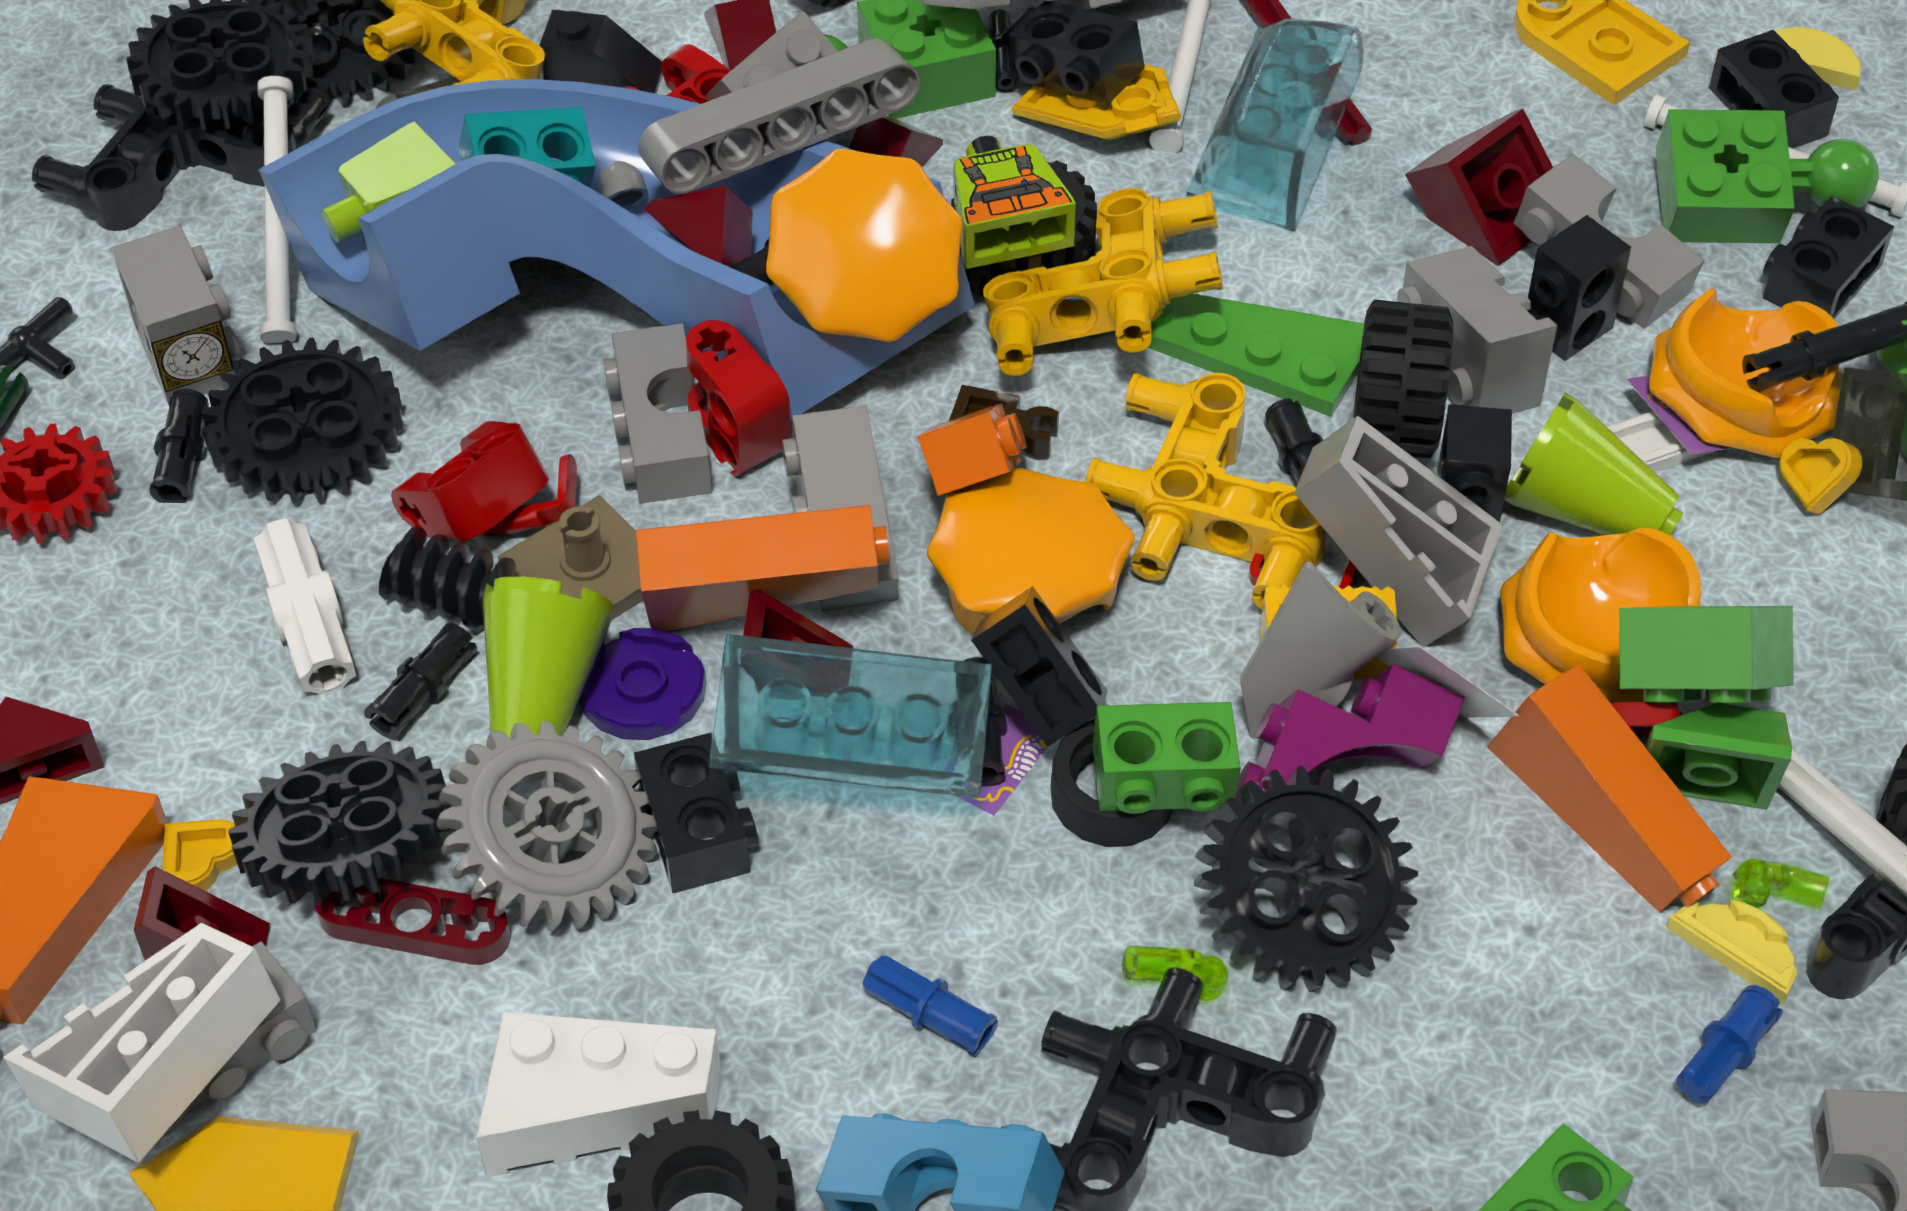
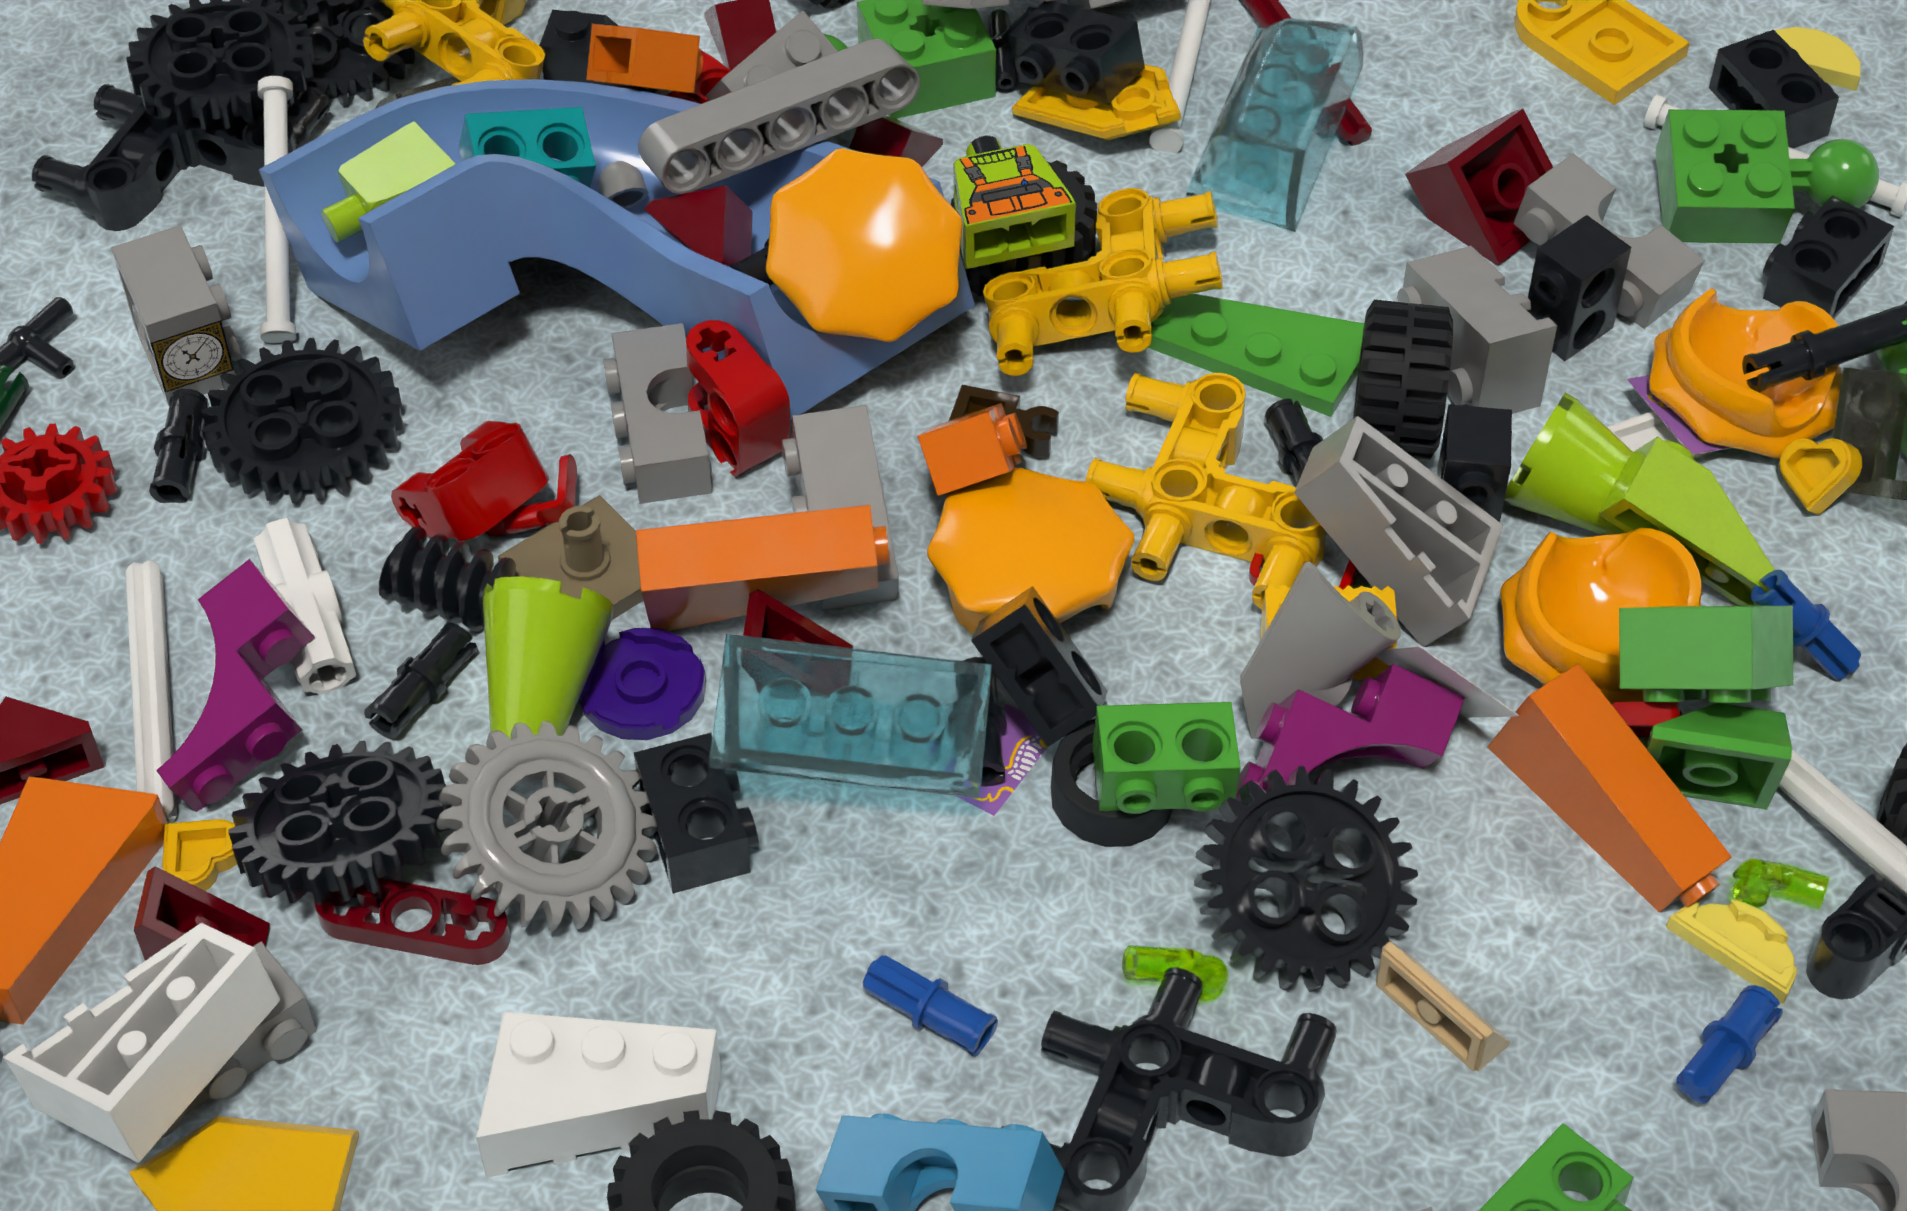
none -> white axle [125,560,177,823]
none -> magenta arch [156,559,315,812]
none -> orange piece [586,24,703,93]
none -> tan slope [1376,941,1510,1072]
none -> lime slope [1599,437,1775,606]
none -> blue axle [1751,570,1861,680]

